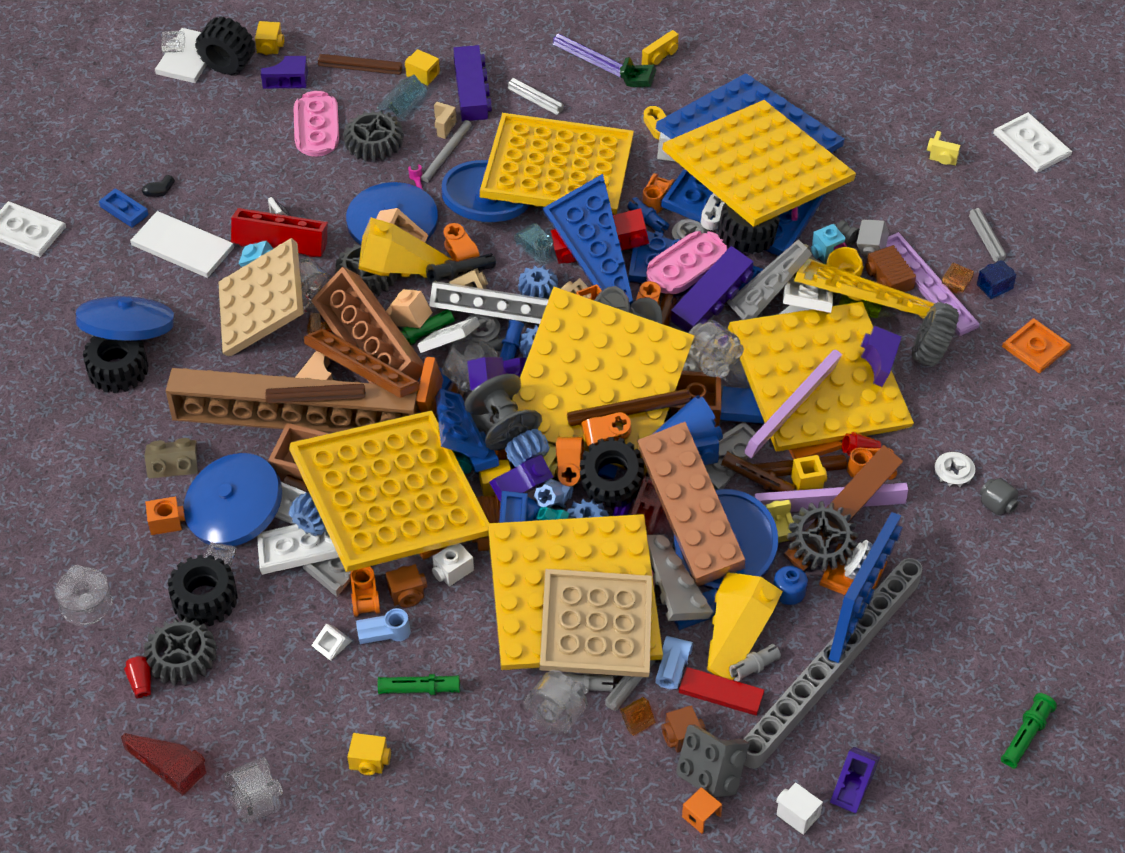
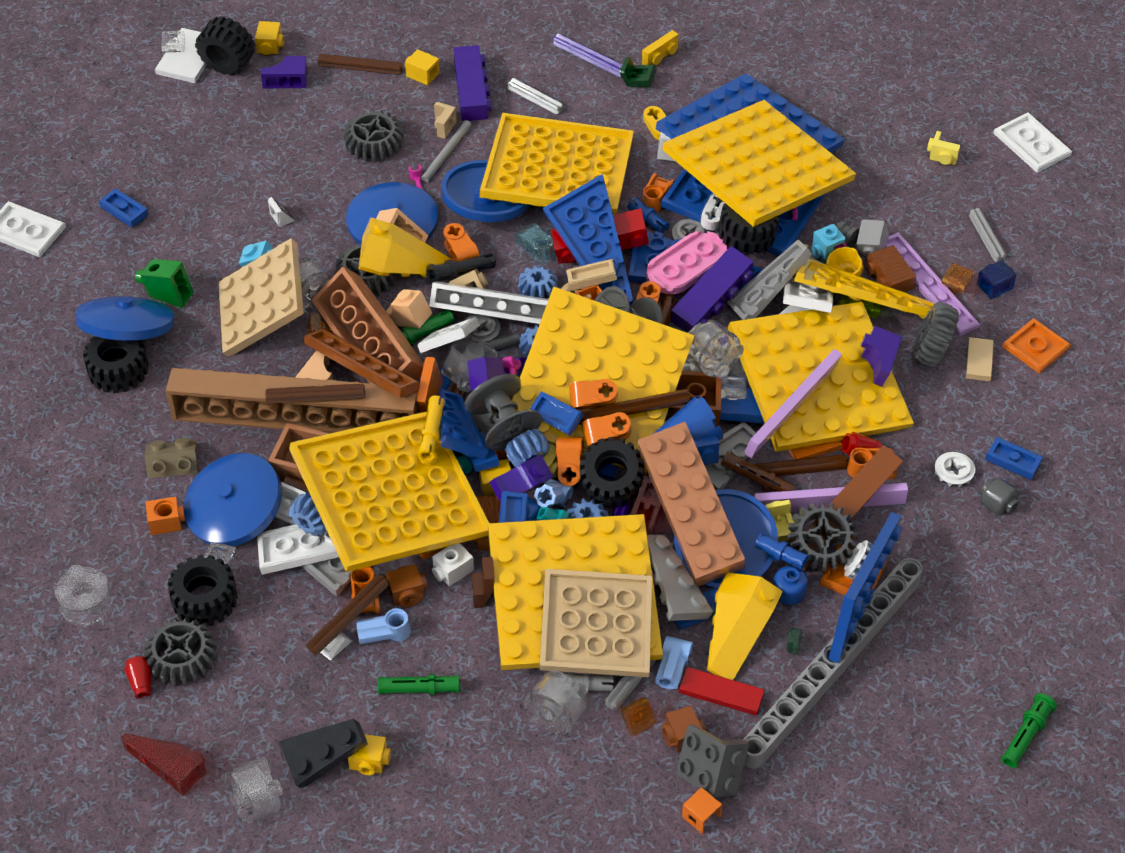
white tile [130,211,234,278] -> none
black arm [142,175,175,197] -> none
red brick [231,208,328,257] -> none
bright pink tile [294,91,339,156] -> none
clear light blue panel [377,74,428,119] -> none
blue axle [500,320,524,361] -> none
light grey pin [729,644,781,681] -> none
white brick [776,782,823,835] -> none
yellow brick [791,455,827,490] -> none
dark purple arch [830,747,880,813] -> none
none -> green torso [135,259,194,308]
none -> black wing [279,719,368,788]
none -> reddish brown axle [306,574,389,656]
none -> yellow pin [418,396,445,462]
none -> reddish brown slope [472,557,495,608]
none -> dark pink hand [503,356,522,374]
none -> blue tile [529,391,584,437]
none -> tan tile [566,259,617,291]
none -> orange piece [569,379,618,410]
none -> clear plate [721,376,746,400]
none -> blue pin [754,533,809,570]
none -> clear green tile [787,627,802,655]
none -> tan tile [966,337,993,381]
none -> blue plate [985,437,1043,480]

